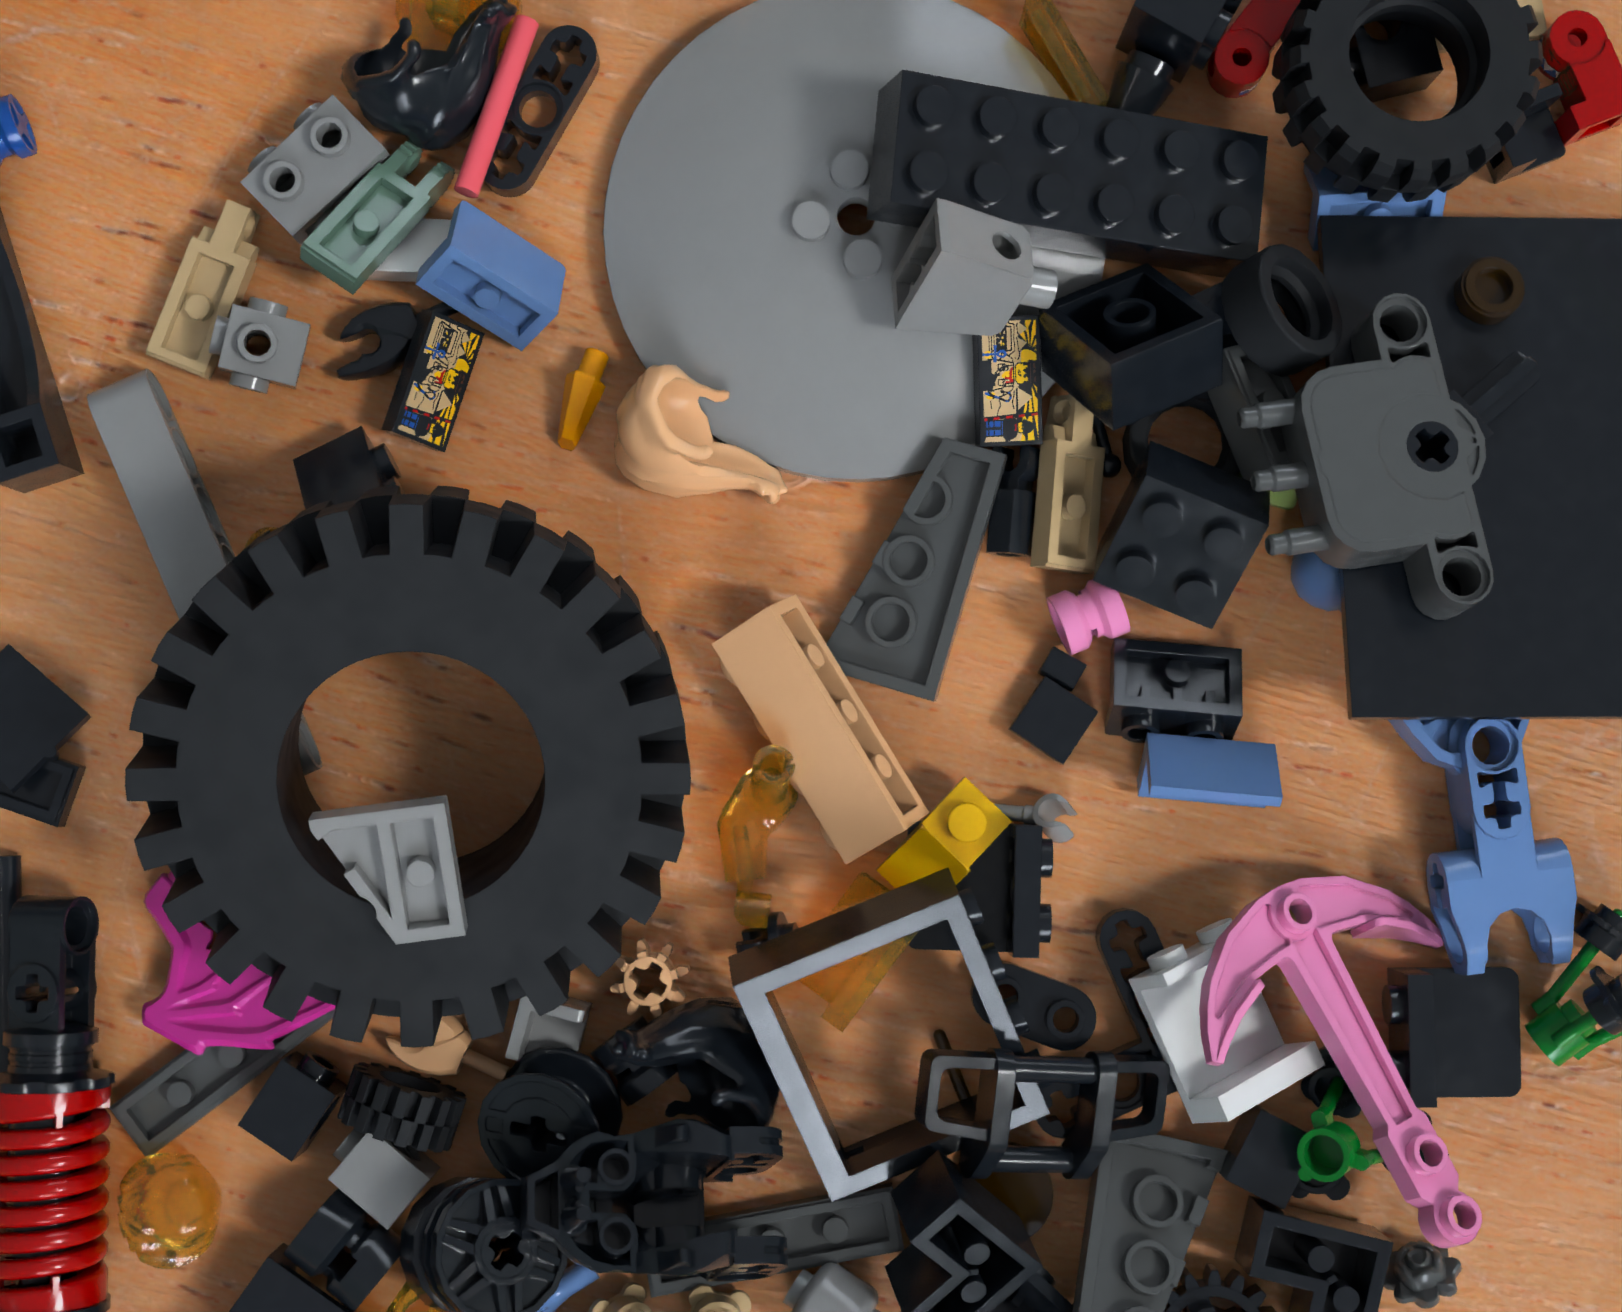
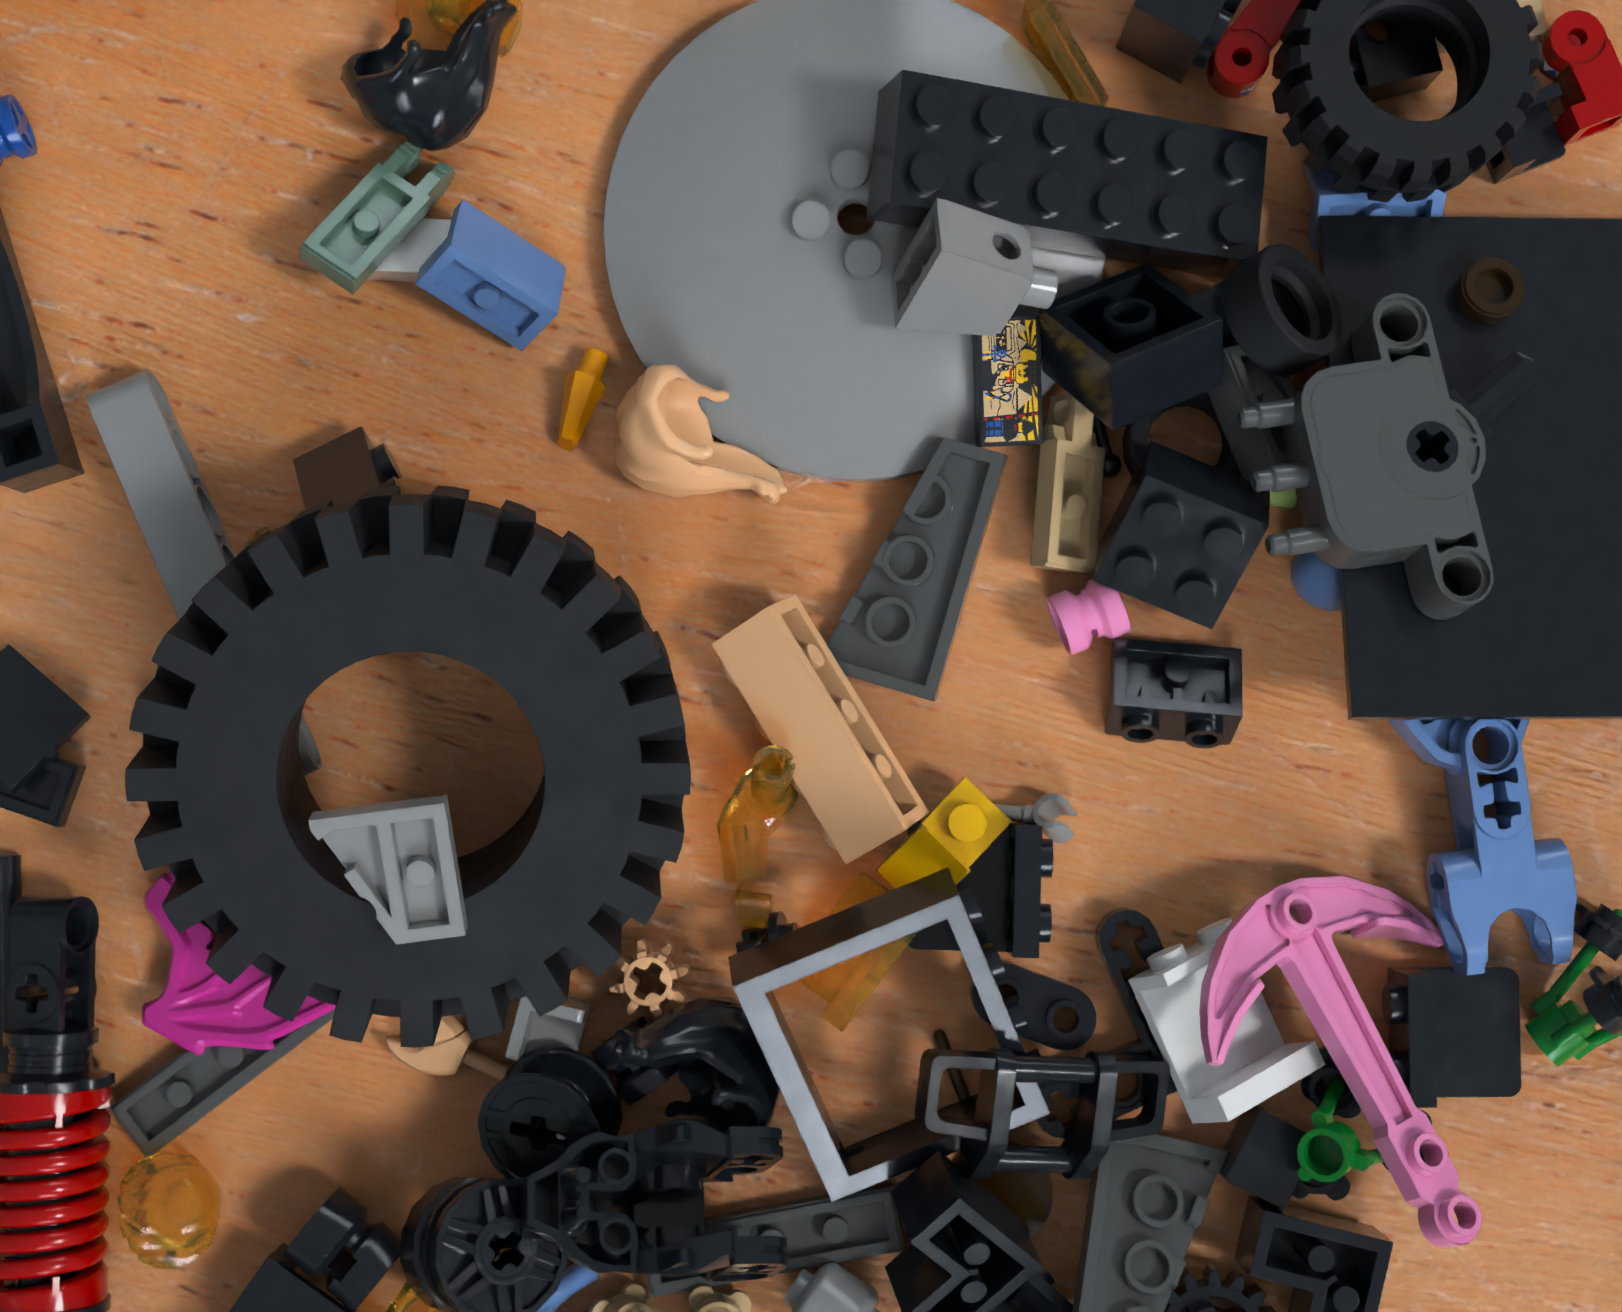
tan hinge [146,199,260,380] -> none
light grey brick [209,297,311,394] -> none
black brick [238,1051,347,1162] -> none
light grey brick [240,94,390,246] -> none
light grey brick [328,1130,441,1230] -> none
black hand [337,302,458,381] -> none
black tyre [337,1062,467,1153] -> none
tile [382,309,485,452] -> none
coral bar [454,15,539,198] -> none
black beam [484,25,600,197] -> none
black bar [986,445,1040,557] -> none
black tile [1009,676,1098,765] -> none
black piece [1038,646,1087,692] -> none
black cone [1106,49,1175,115] -> none
medium blue panel [1137,733,1283,808] -> none
dark grey plant [1384,1241,1462,1309] -> none

